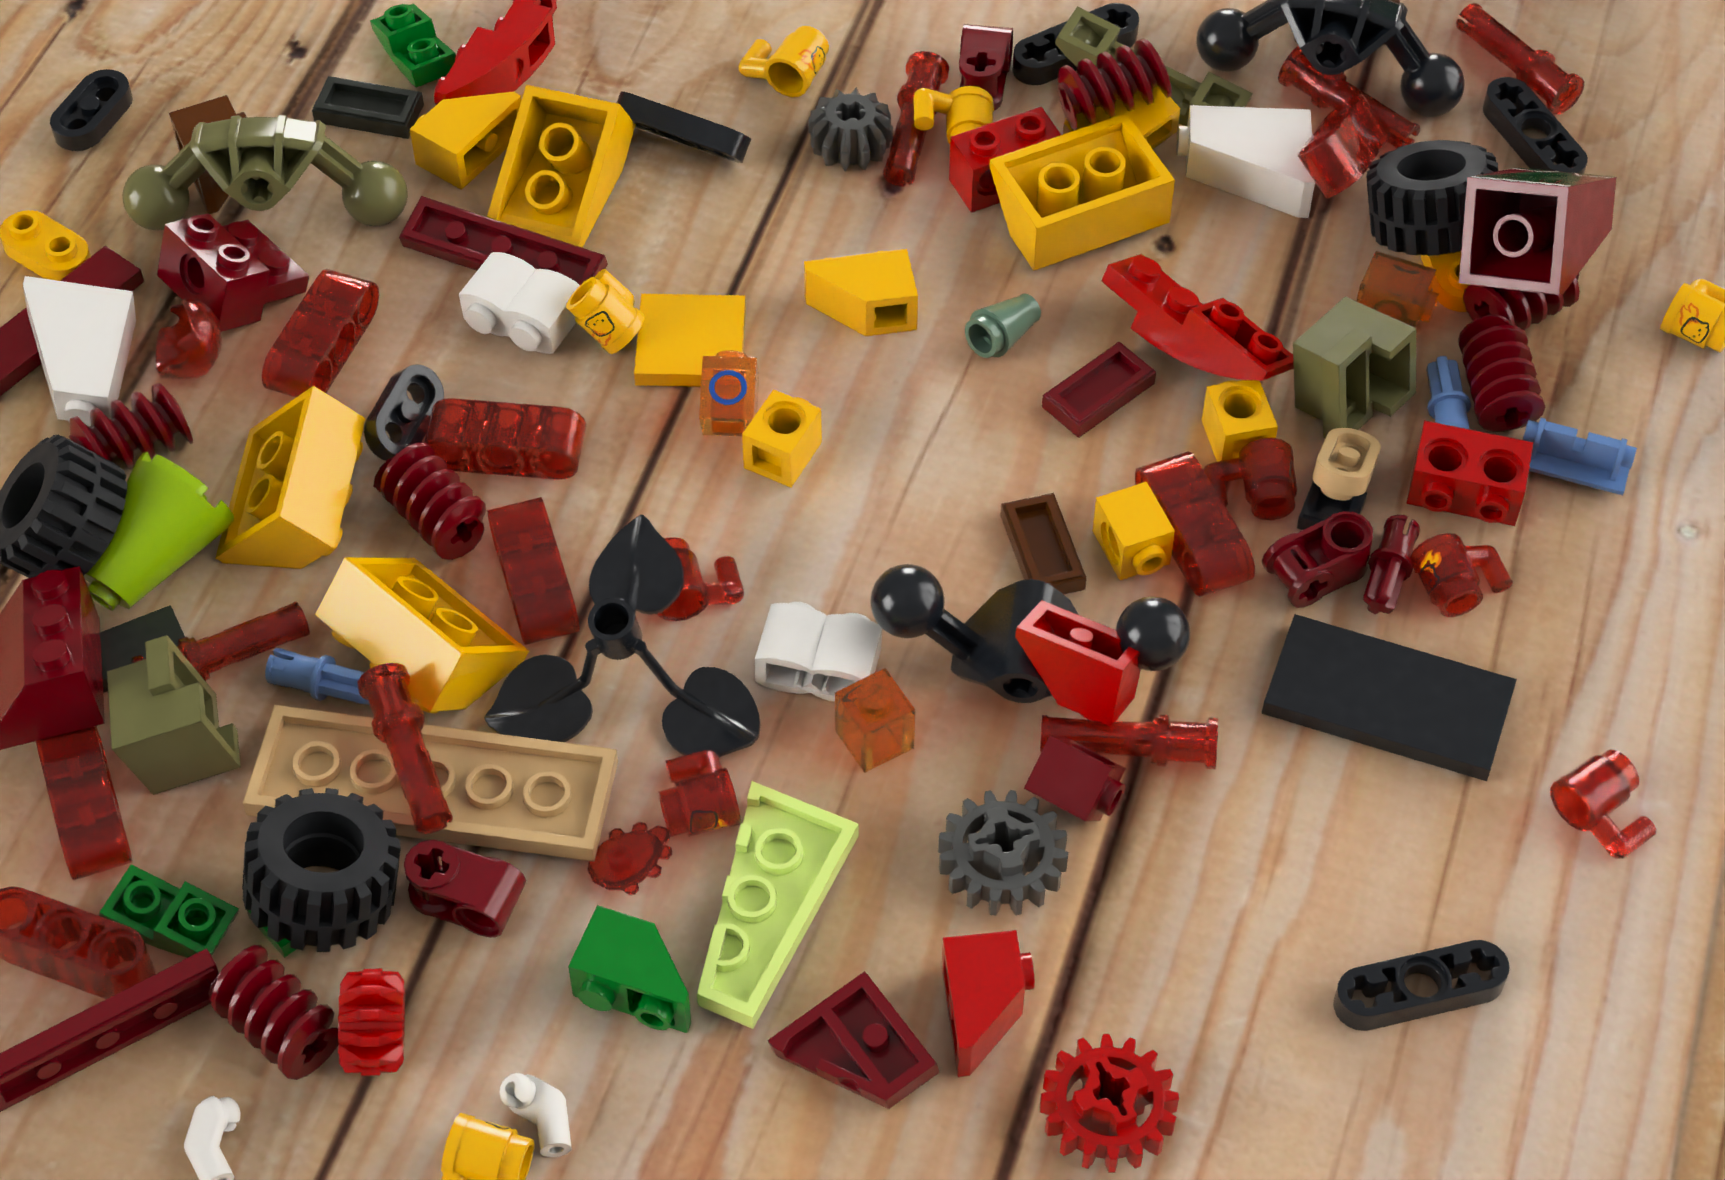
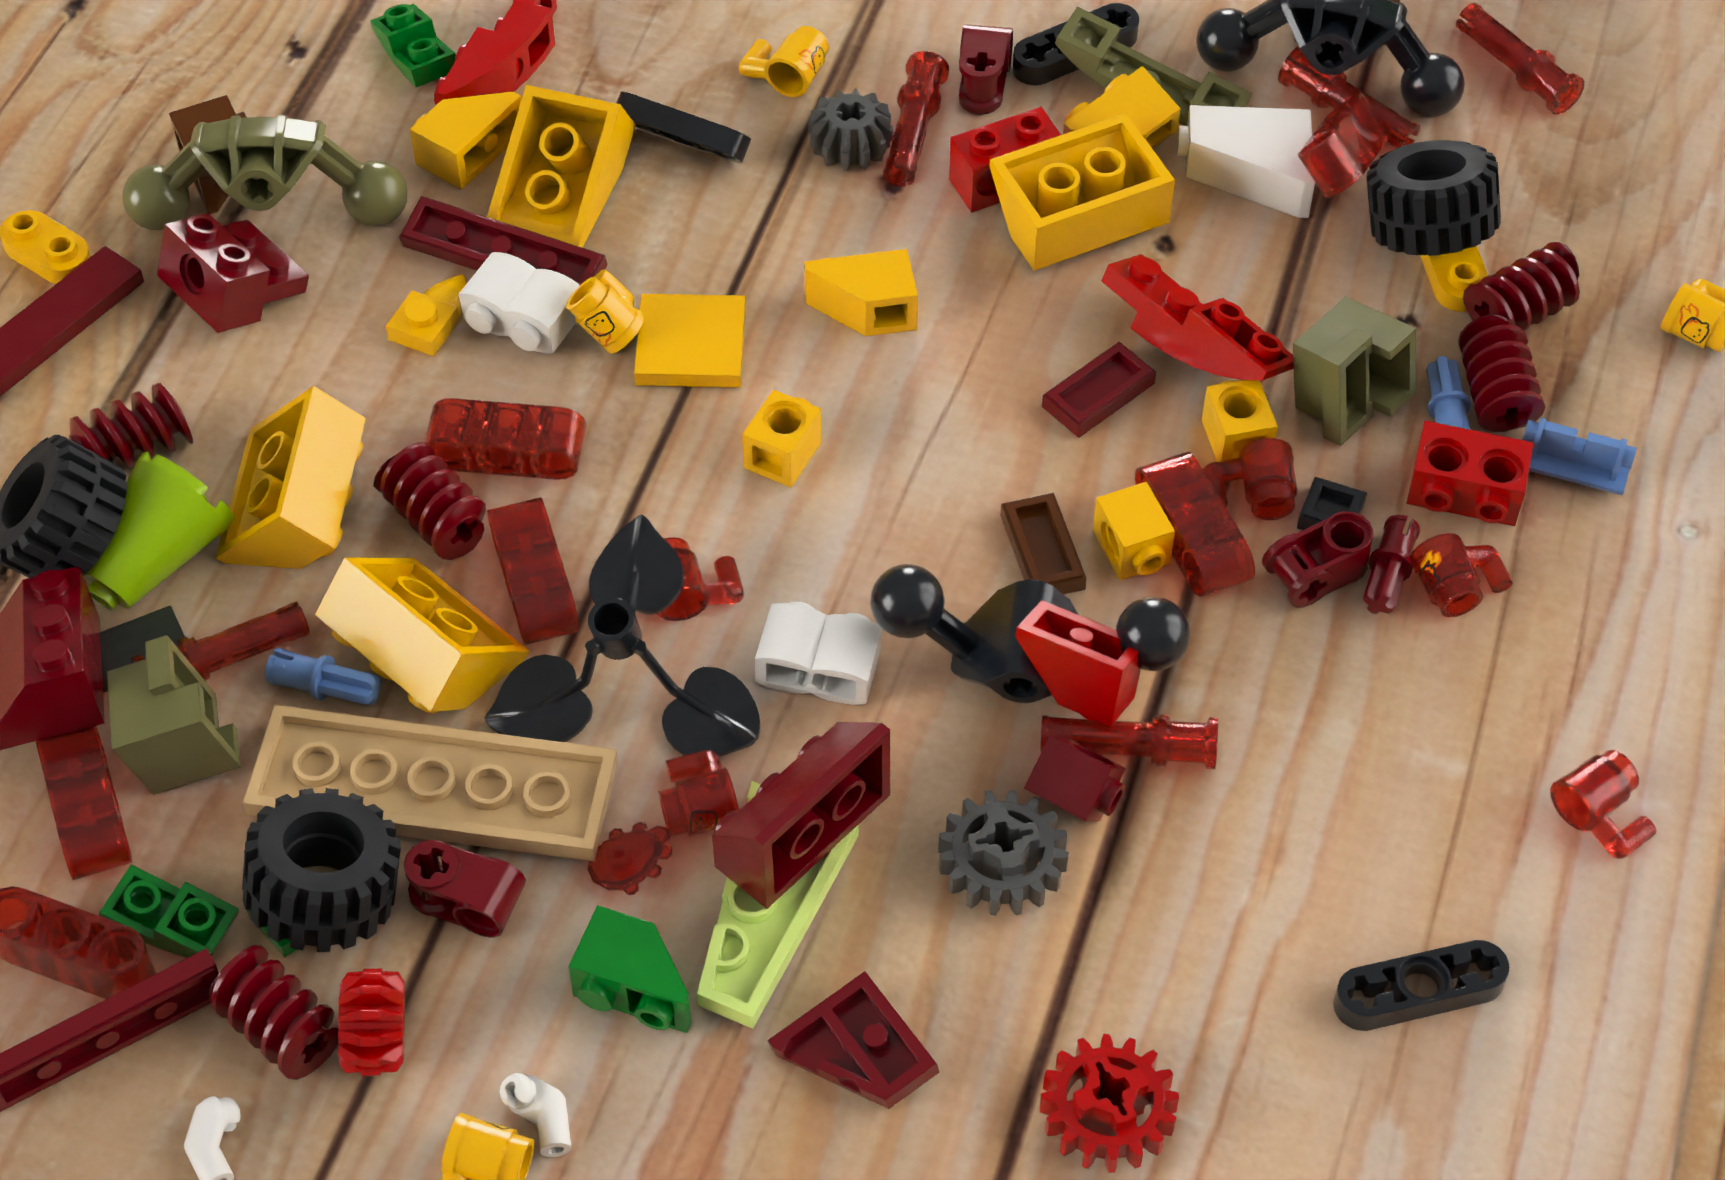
white slope [23,276,136,426] -> none
black plate [50,69,133,151] -> none
clear red hair [155,298,222,380] -> none
clear red beam [262,269,379,397] -> none
pearl dark grey tile [312,76,424,139] -> none
clear red pin [357,663,453,834] -> none
black plate [364,364,444,461] -> none
clear orange brick [699,350,759,436] -> none
clear orange brick [835,668,915,773] -> none
yellow piece [913,86,994,144] -> none
red slope [941,930,1035,1077] -> none
sand green cone [965,294,1041,358] -> none
dark red piece [1058,38,1172,131] -> none
black tile [1262,614,1517,781] -> none
tan plate [1312,428,1381,501] -> none
clear orange brick [1357,251,1440,331] -> none
dark red slope [1459,168,1617,295] -> none
black beam [1483,77,1588,174] -> none
none -> yellow plate [386,274,466,357]
none -> dark red slope [712,722,890,909]

